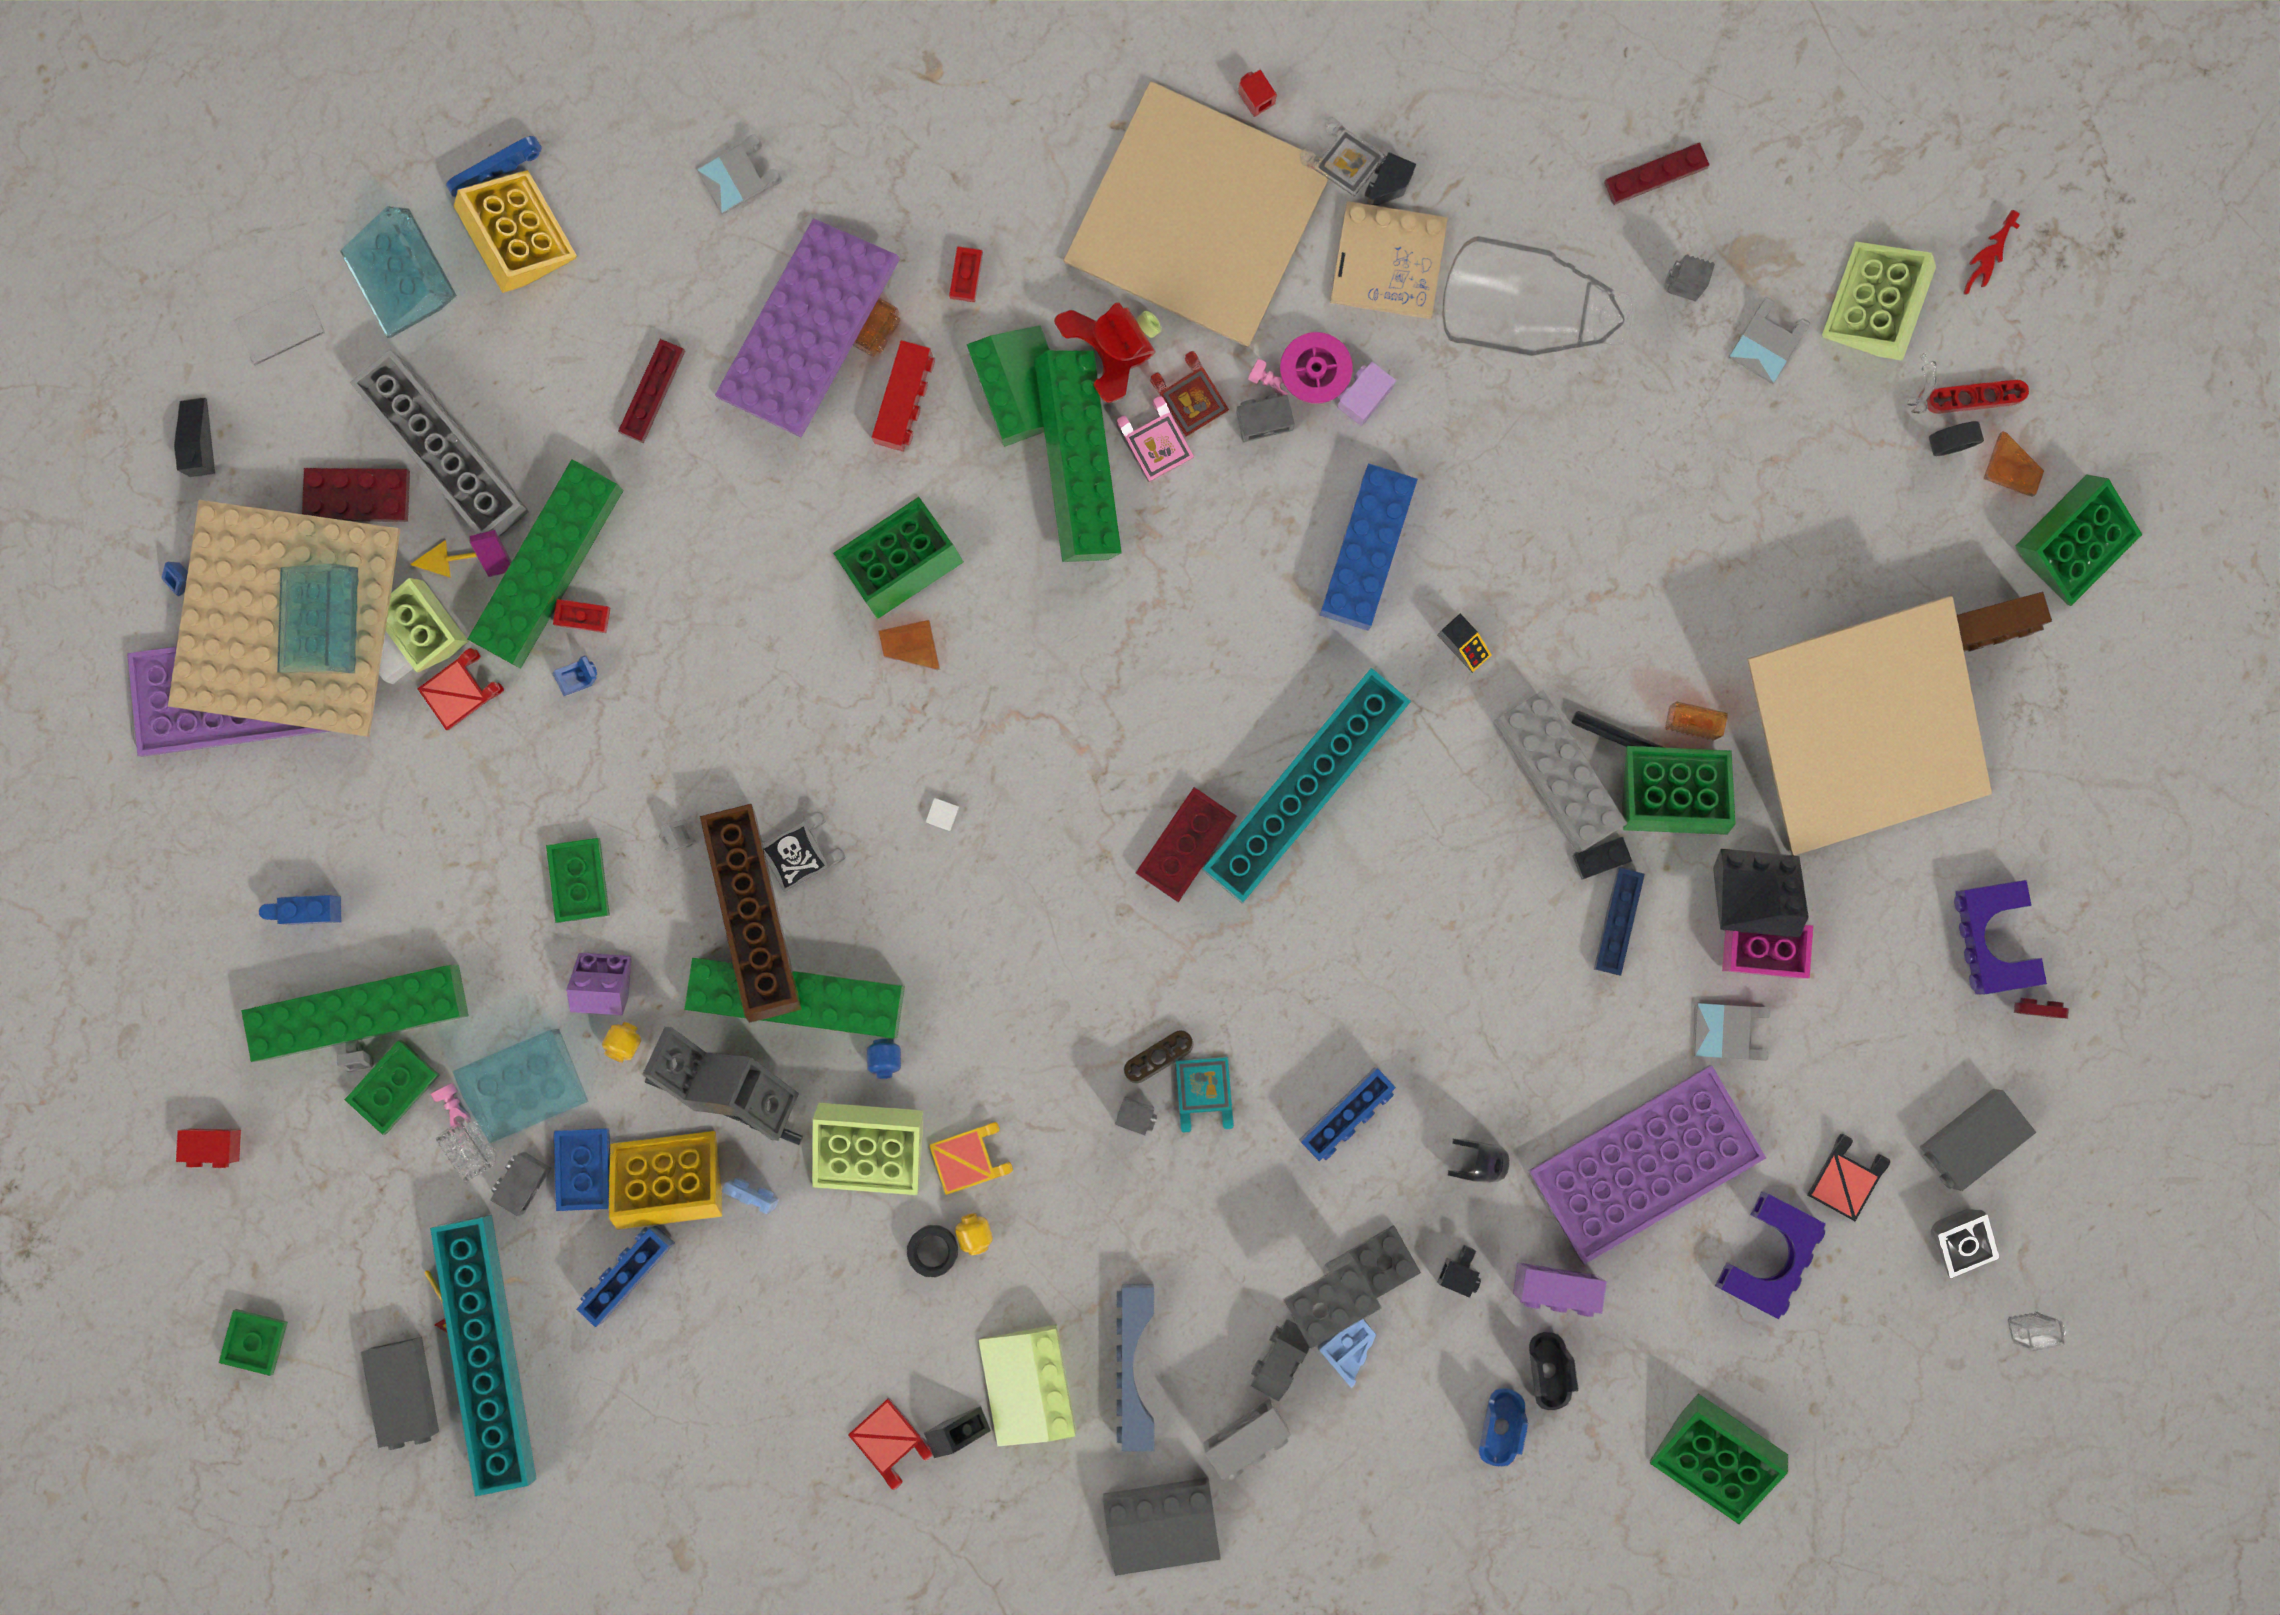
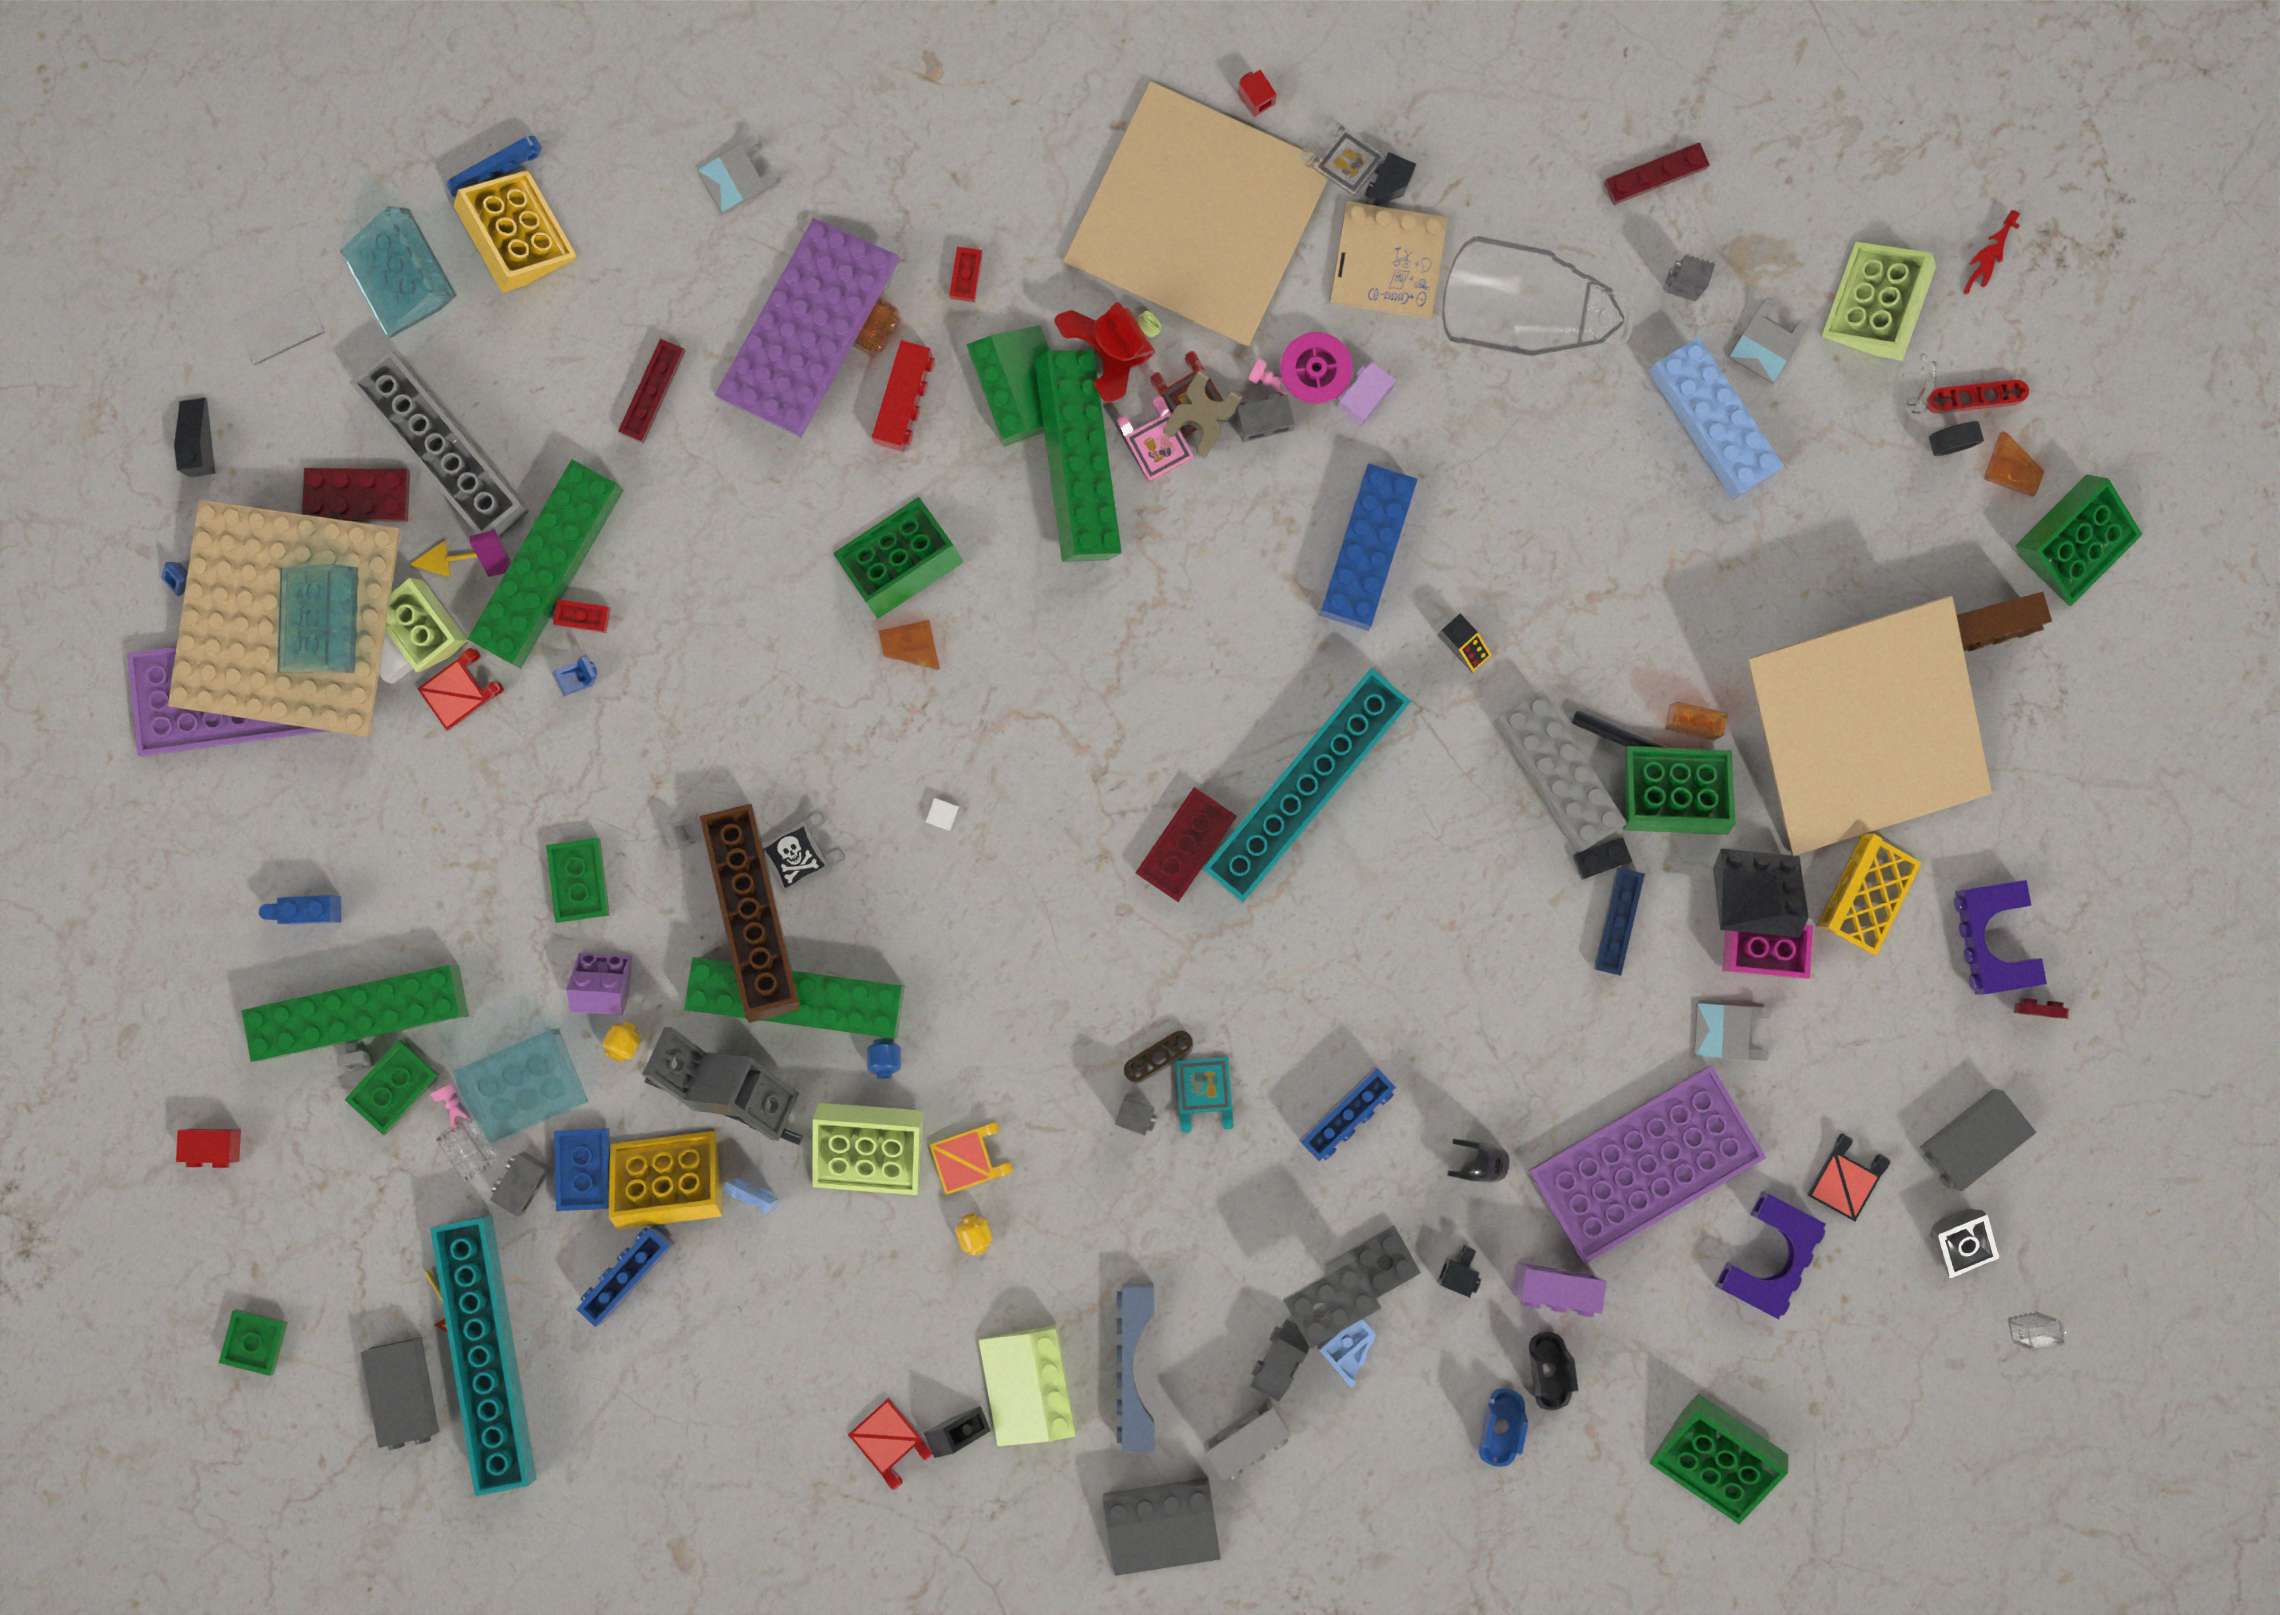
black tyre [907,1225,958,1277] -> none
none -> dark tan piece [1163,369,1242,458]
none -> light blue brick [1649,337,1784,500]
none -> yellow fence [1817,834,1922,956]

